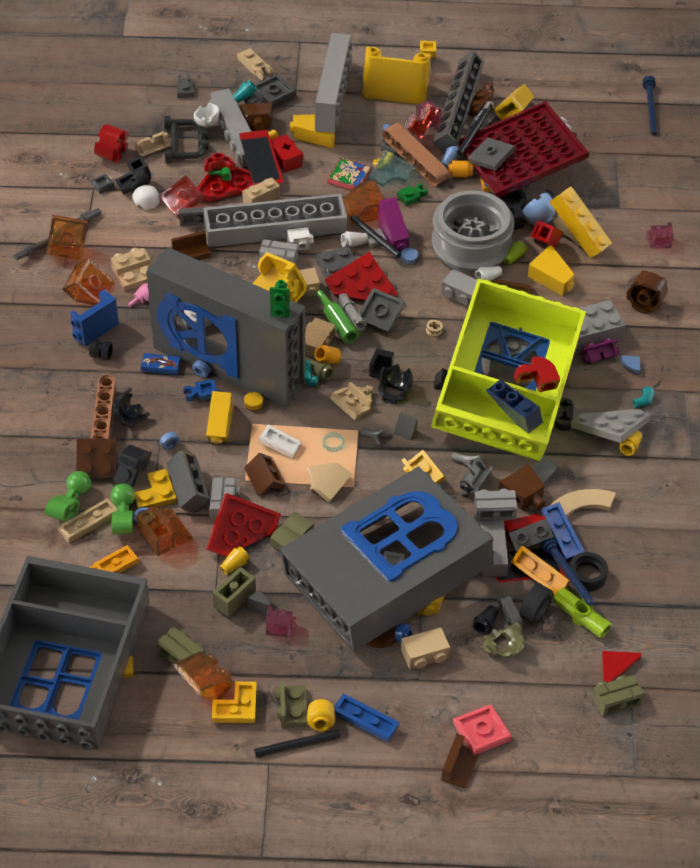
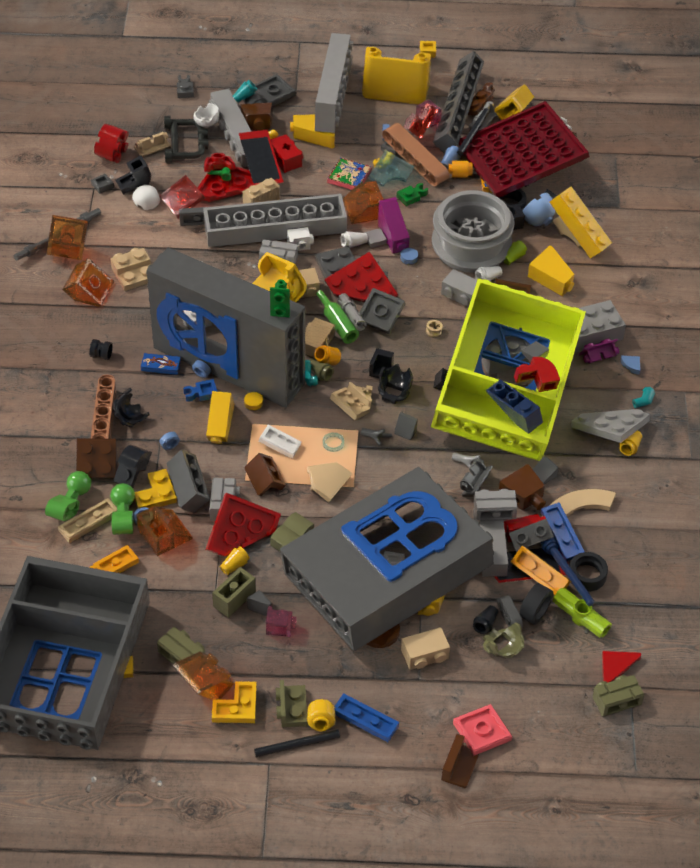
blue panel [70,289,119,346] -> none
bright pink piece [128,283,149,308] -> none
reddish brown panel [171,231,211,260] -> none
tan hinge [237,48,274,80] -> none
black bar [350,215,402,258] -> none
blue plate [395,623,412,643] -> none
yellow bracket [401,450,446,484] -> none
dark grey plate [468,138,515,171] -> none
red brick [530,221,564,248] -> none
black beam [555,398,574,431] -> none
reddish brown brick [626,270,668,314] -> none
dark blue piece [642,76,657,135] -> none
clear pink brick [646,223,674,248] -> none
none -> dark grey slope [521,341,549,363]

